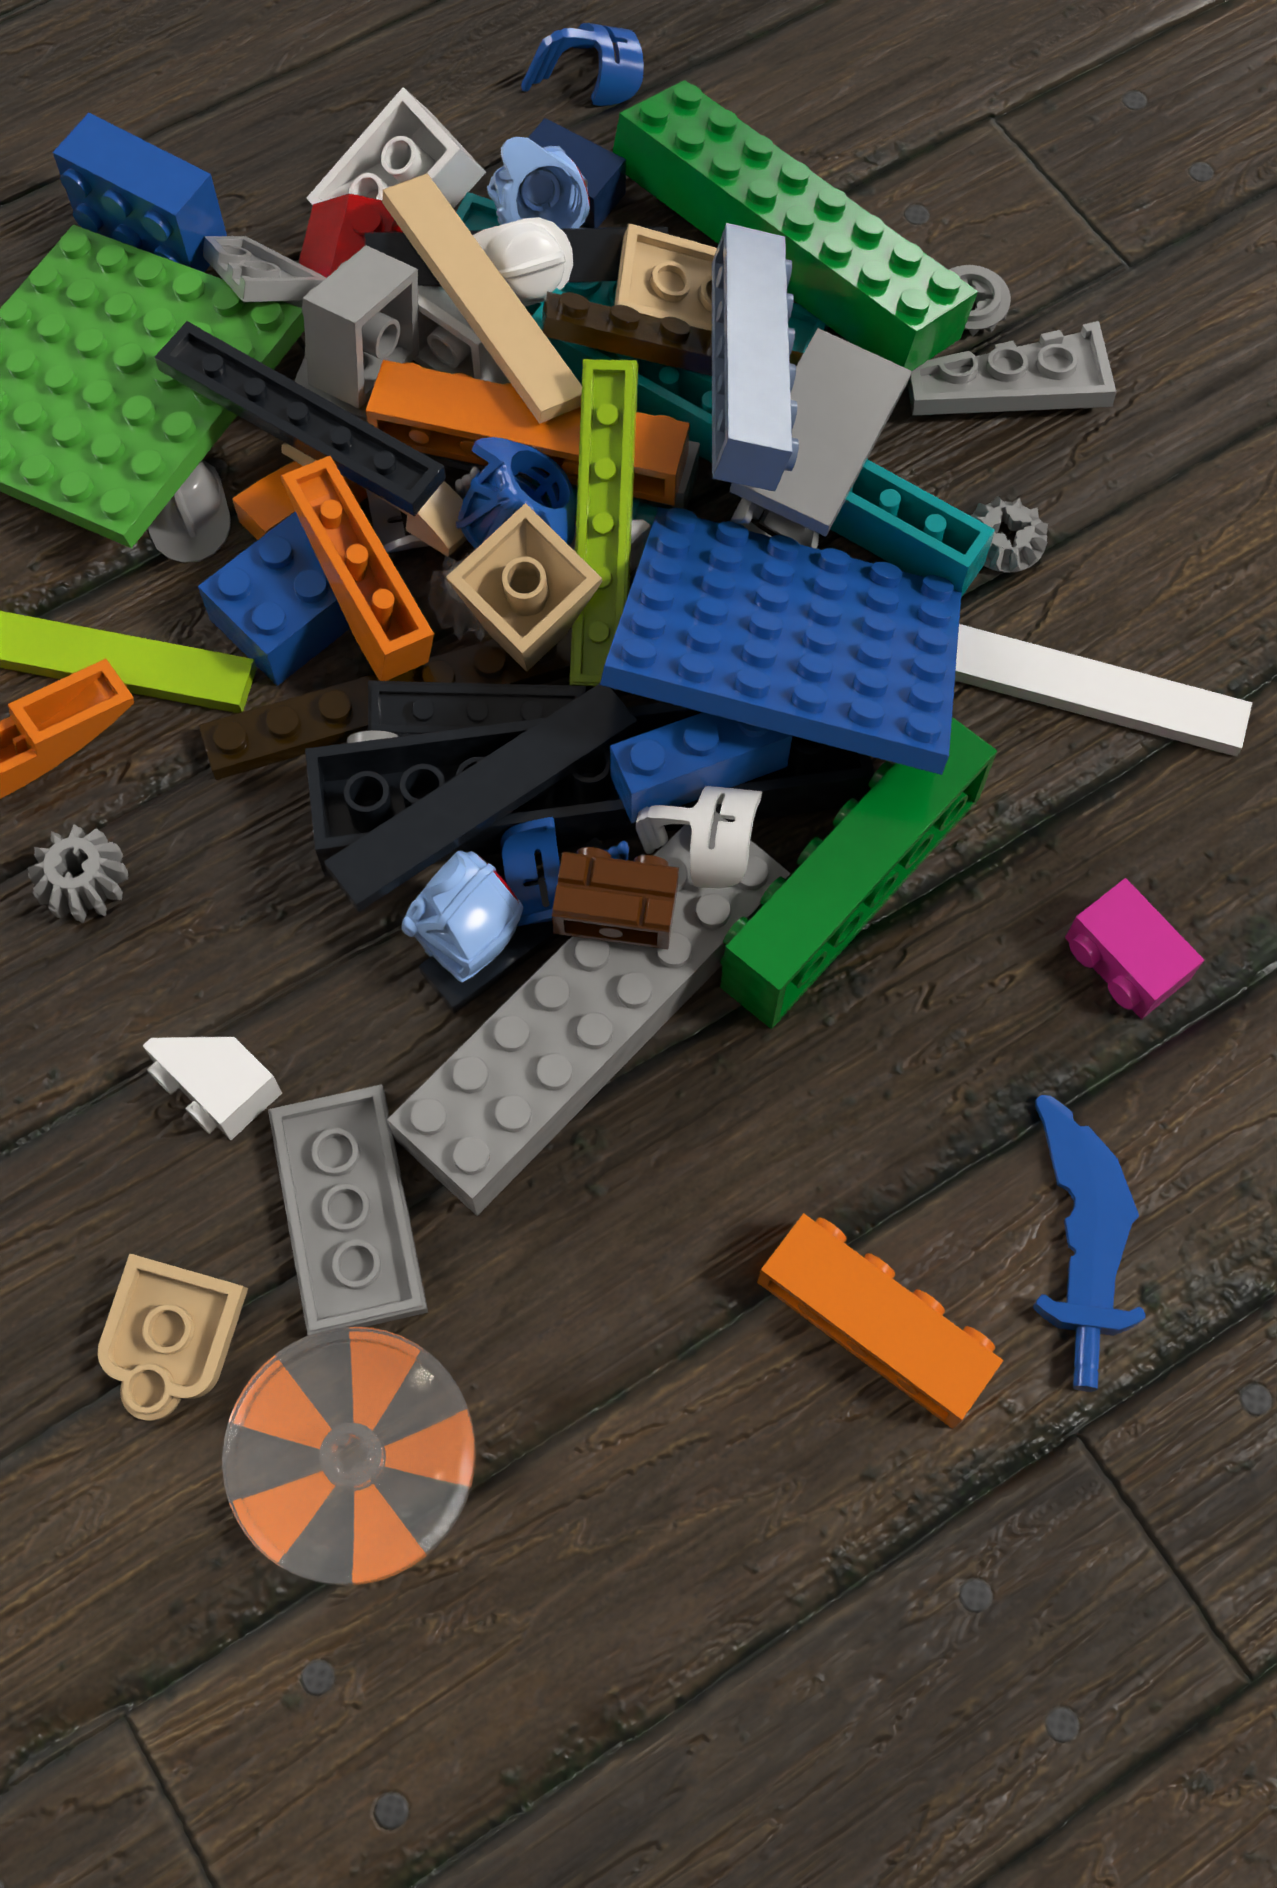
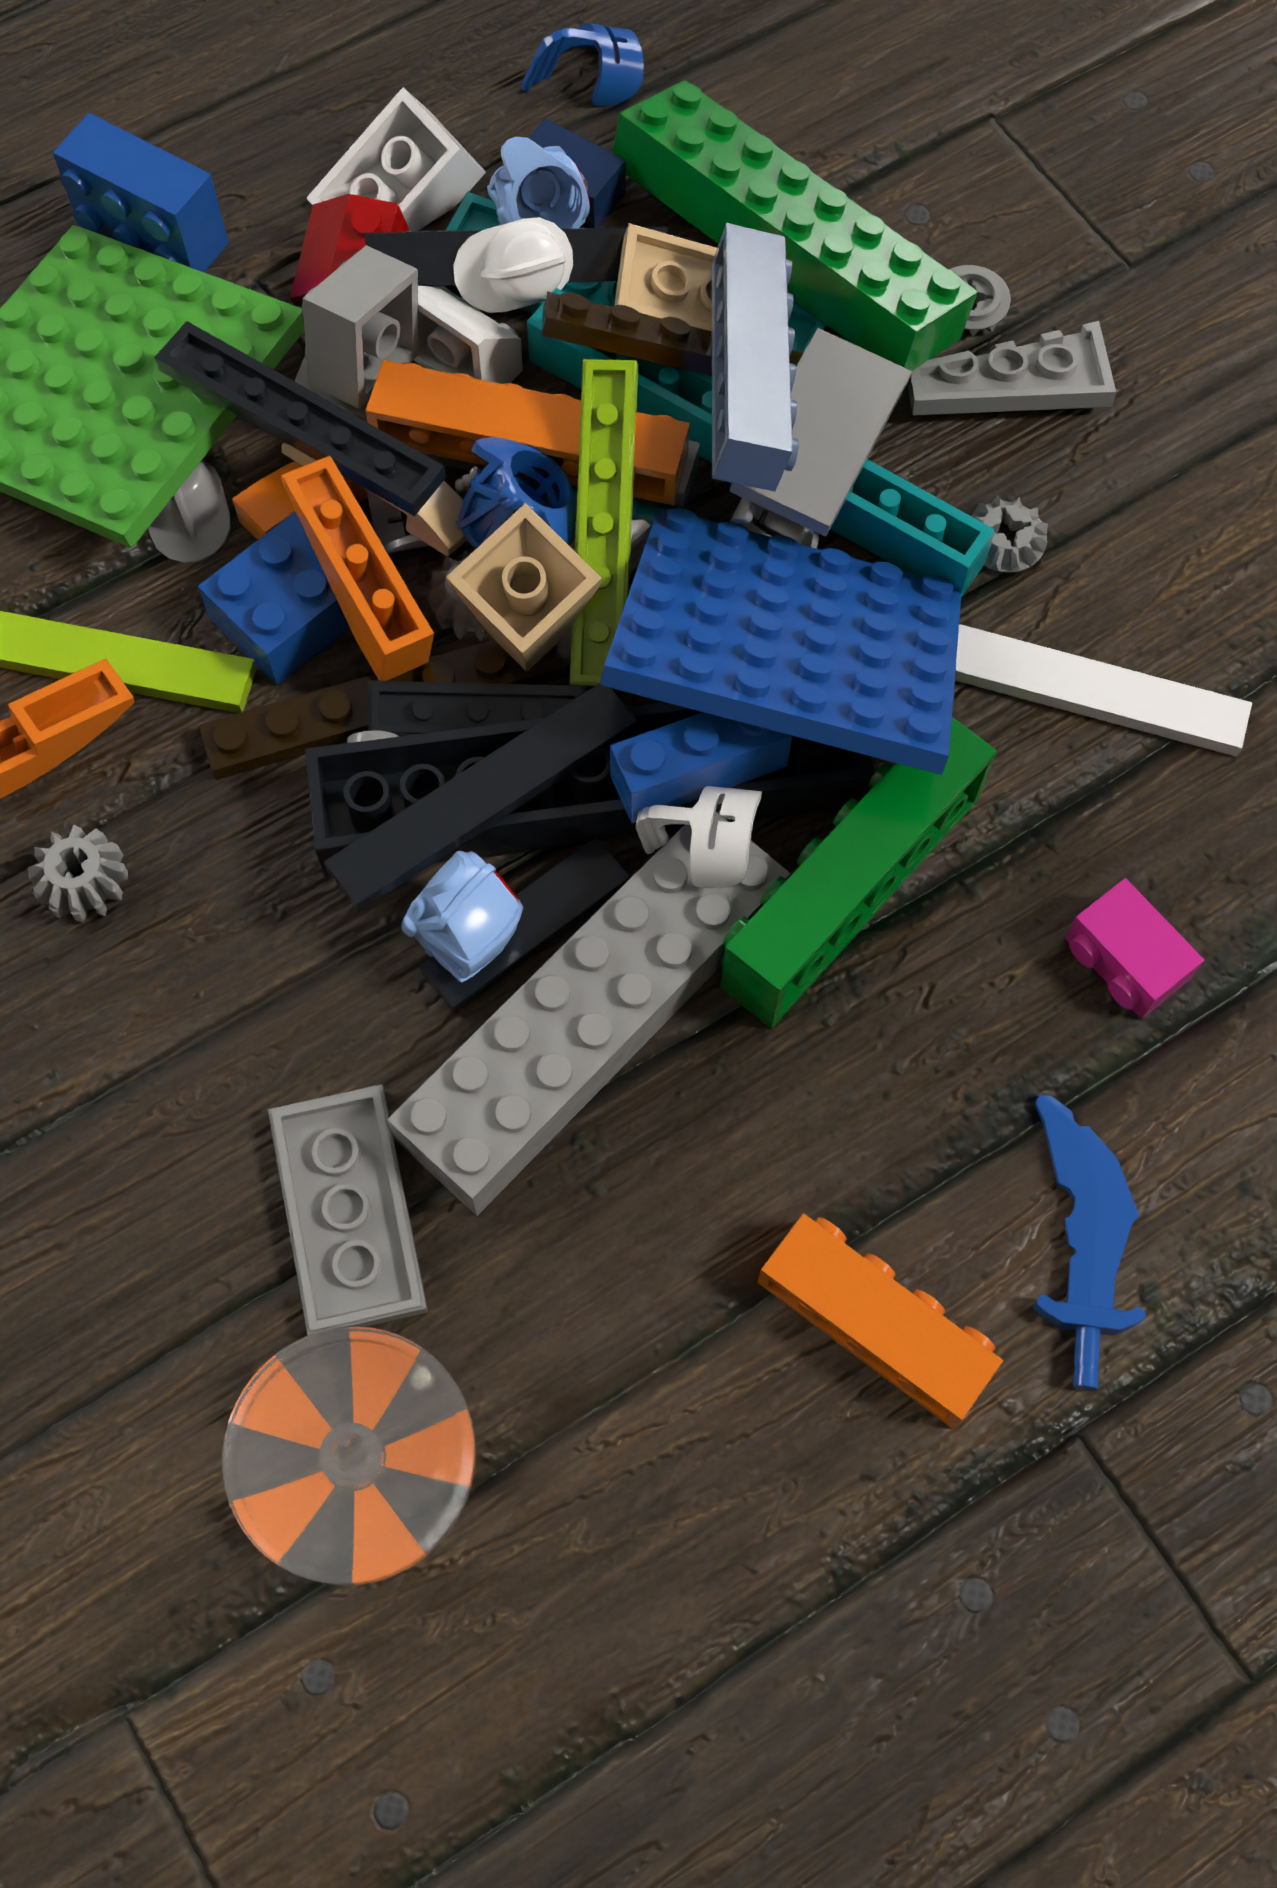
tan plate [98,1254,248,1421] -> none
white slope [143,1037,282,1140] -> none
light grey wing [203,236,326,308] -> none
tan tile [382,173,582,424] -> none
blue helmet [500,817,629,926] -> none
reddish brown brick [552,847,679,949] -> none

